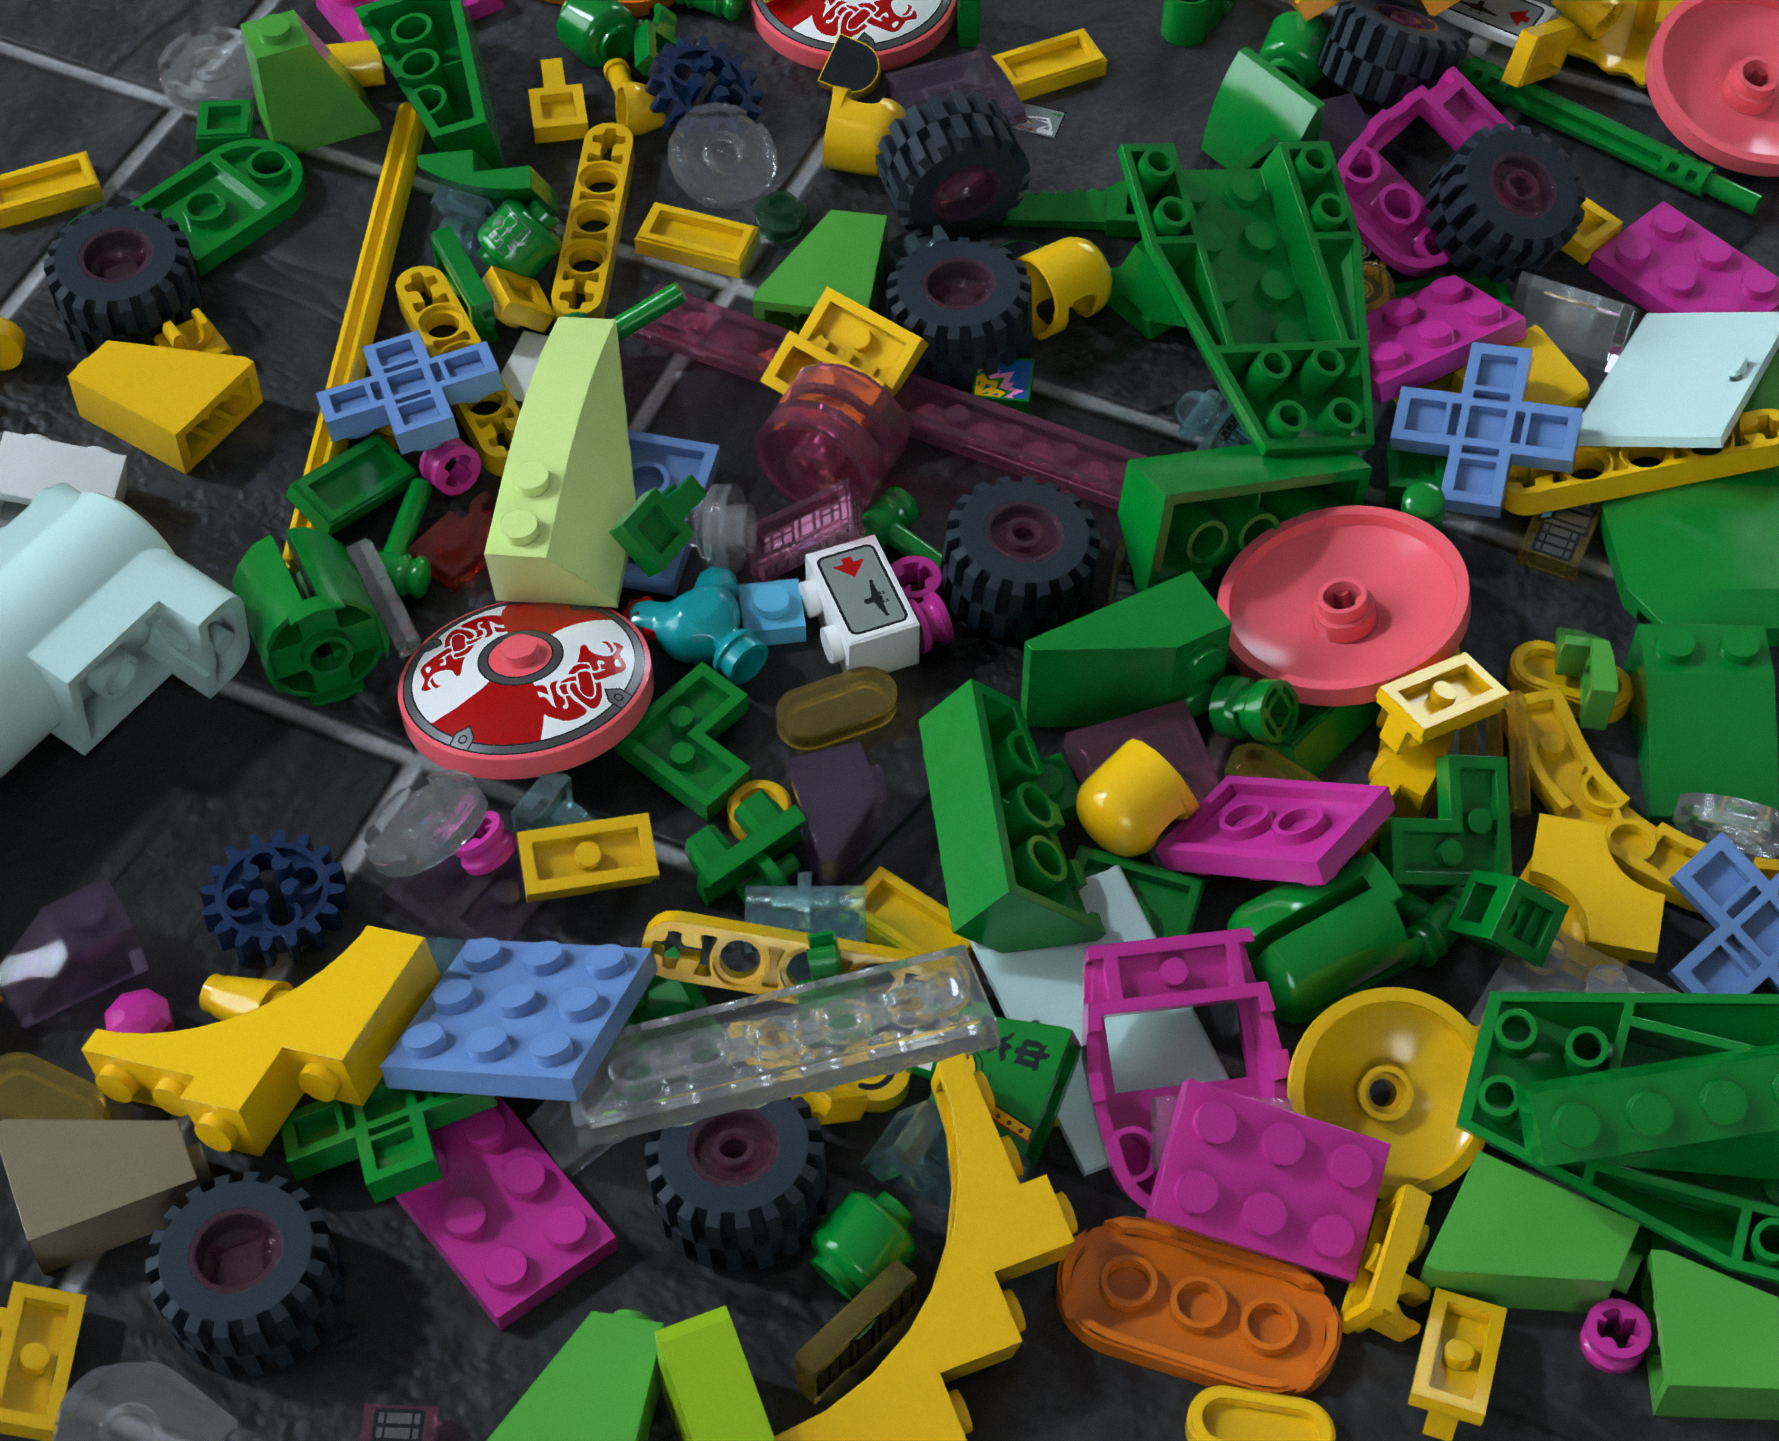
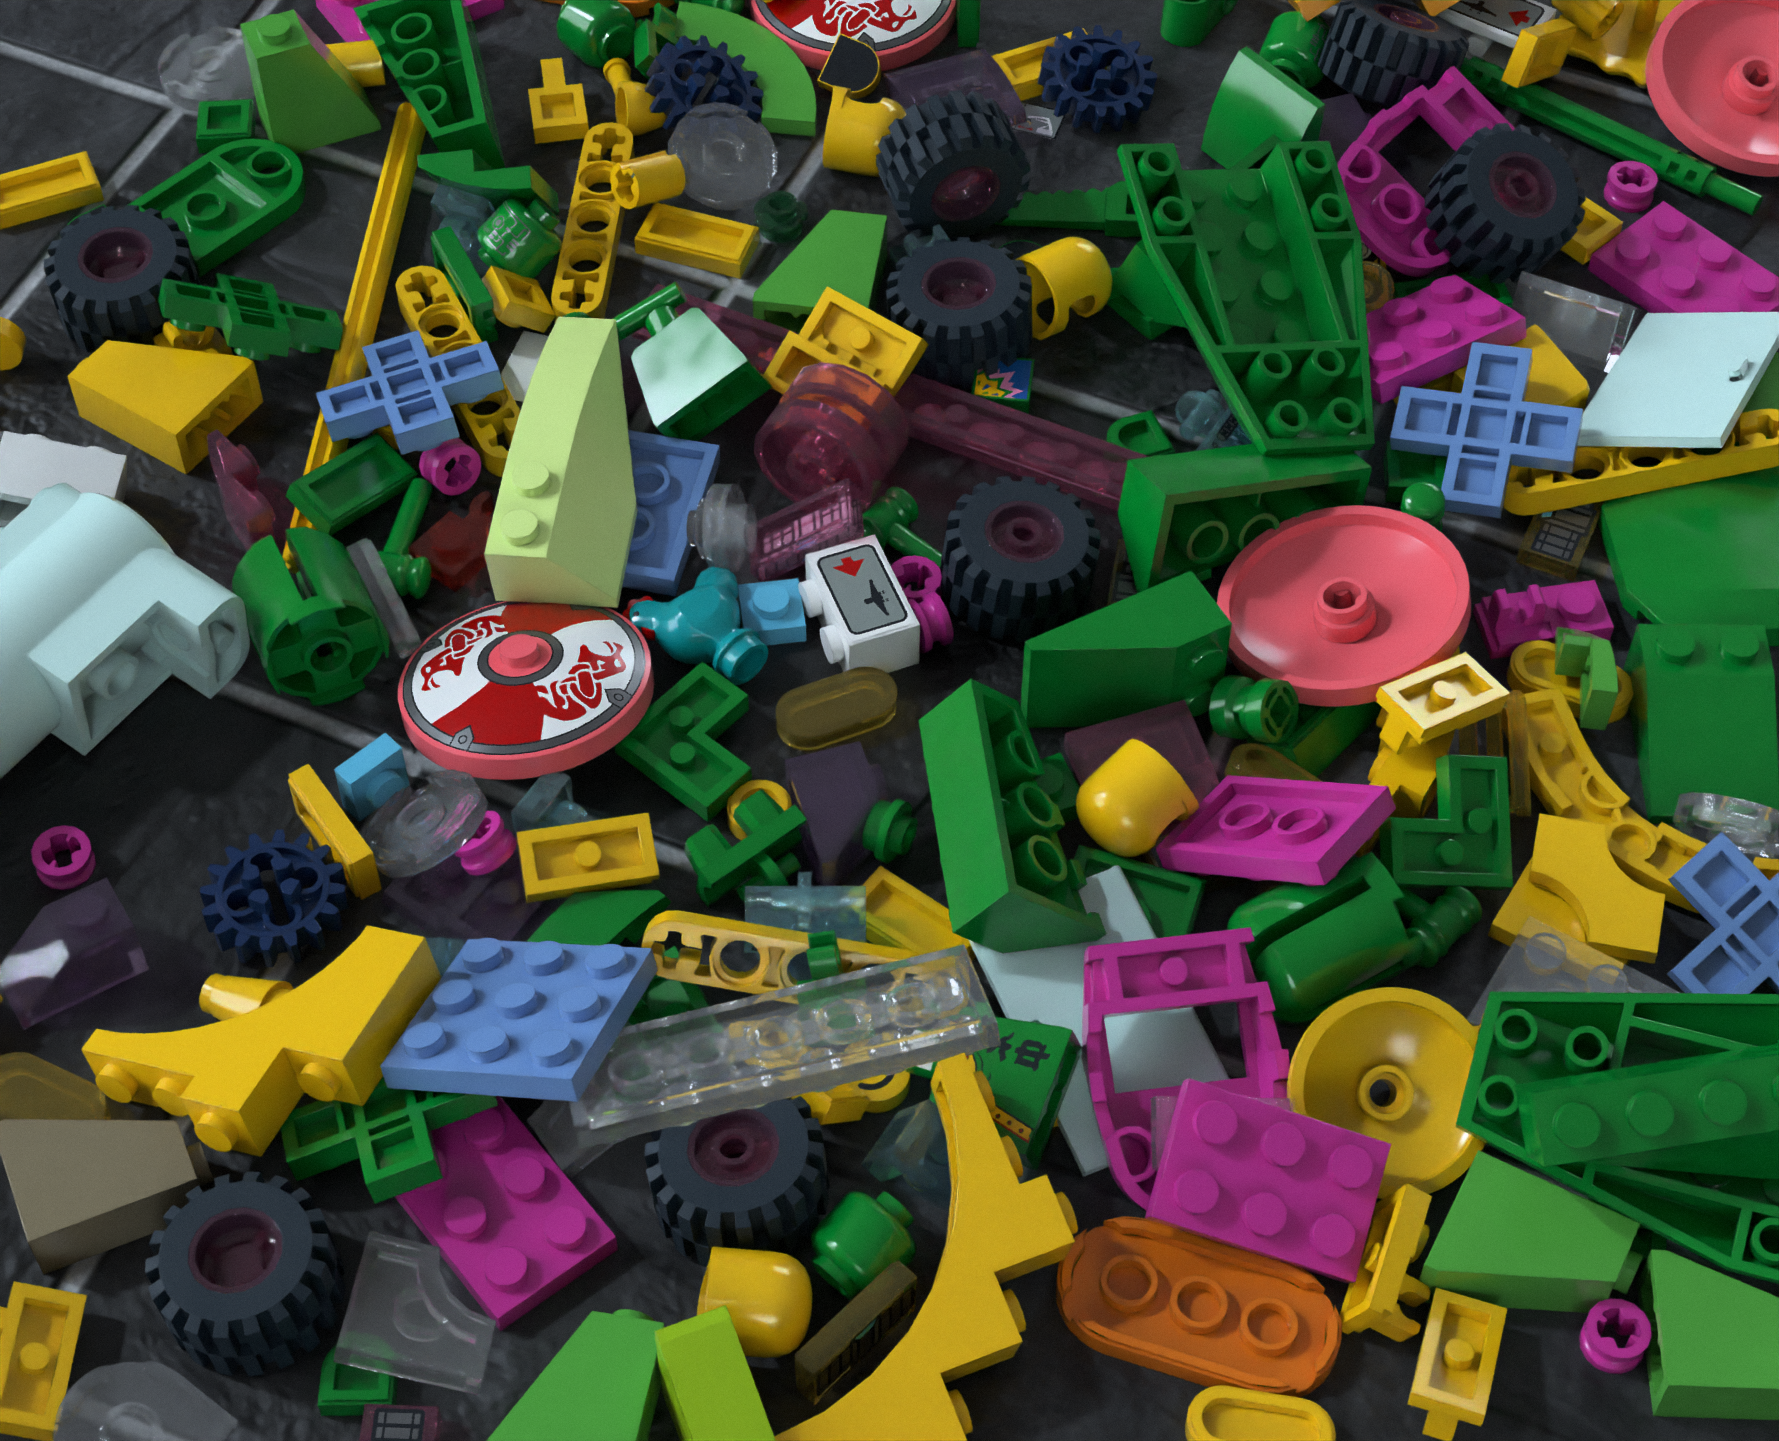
dark pink tile [104,988,175,1034] -> none
green plate [609,474,707,578] -> none
green brick [1446,869,1569,968] -> none
none -> dark pink bush [31,825,96,890]
none -> green plate [158,273,343,360]
none -> clear pink slope [207,429,276,550]
none -> yellow tile [288,764,382,900]
none -> green tile [318,1336,398,1416]
none -> clear tile [333,1231,496,1395]
none -> medium azure plate [334,733,410,822]
none -> green slope [527,890,672,946]
none -> yellow piece [610,150,686,209]
none -> torso [631,306,772,441]
none -> bright green tile [675,1,817,136]
none -> yellow helmet [697,1247,812,1358]
none -> green plate [862,799,918,863]
none -> dark blue gear [1038,25,1157,133]
none -> green tile [1105,410,1175,472]
none -> dark pink plate [1473,580,1614,659]
none -> dark pink bush [1603,161,1658,213]

